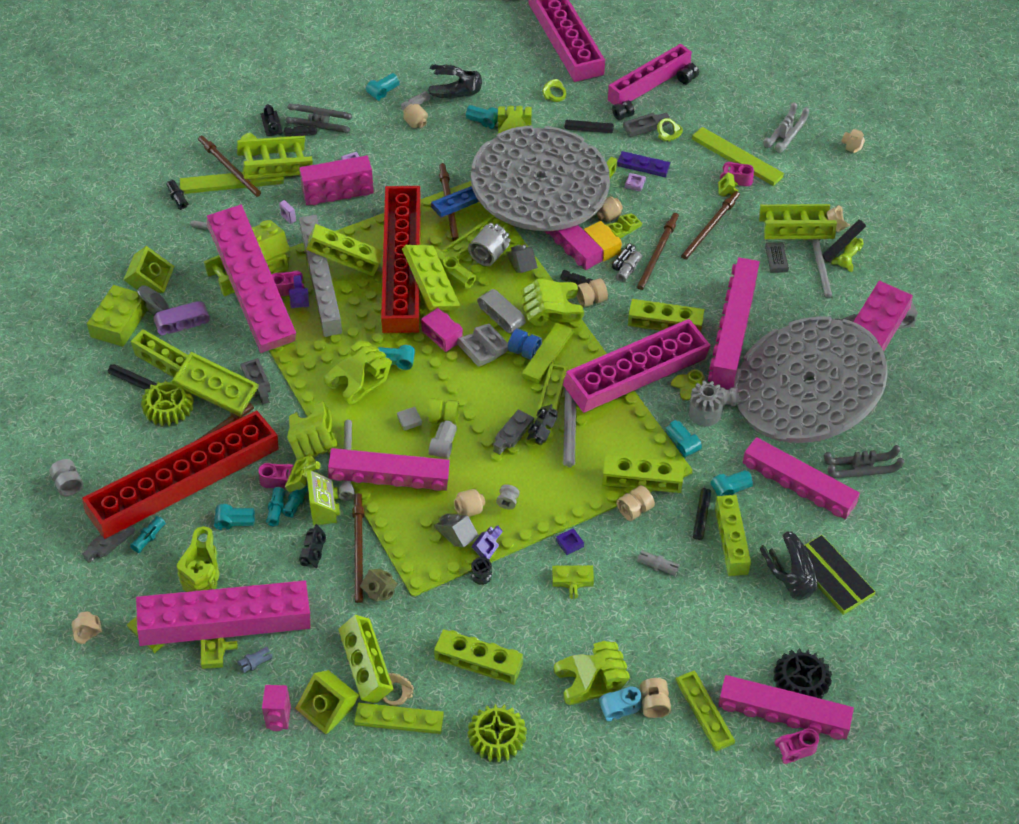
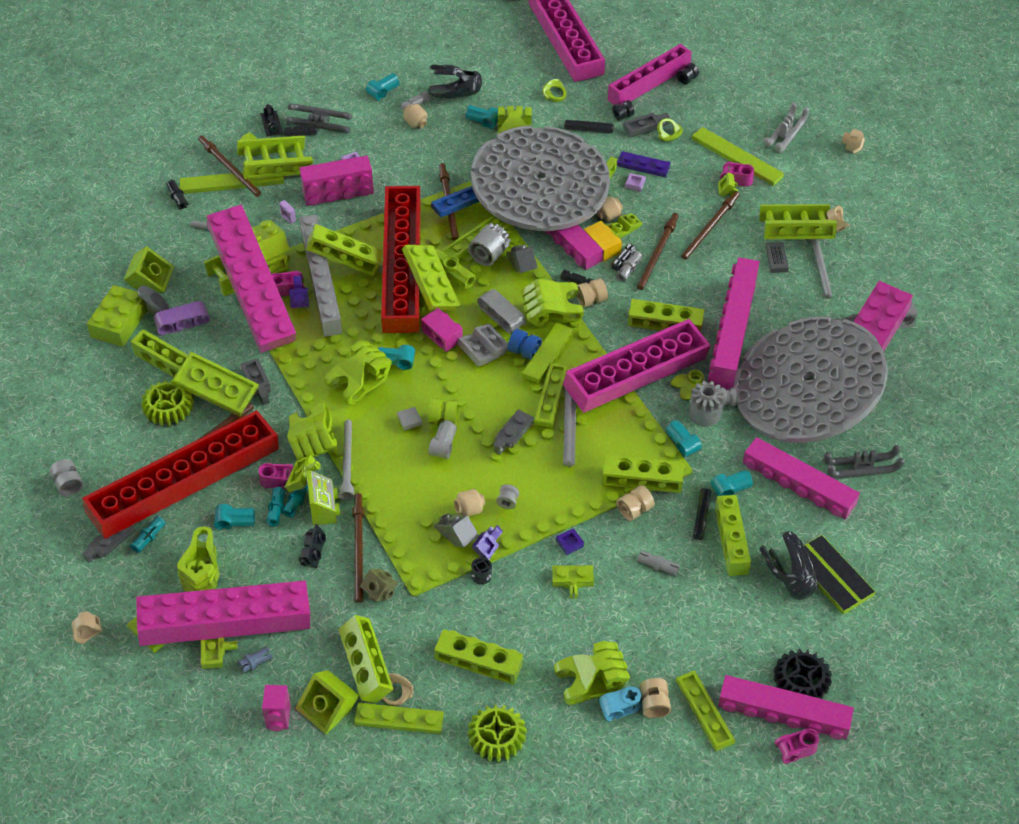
black axle [108,364,157,390] -> none
dark pink brick [328,448,450,491] -> none
black hinge [526,404,558,445] -> none
black axle [822,219,866,262] -> none
lime animal [831,237,864,272] -> none

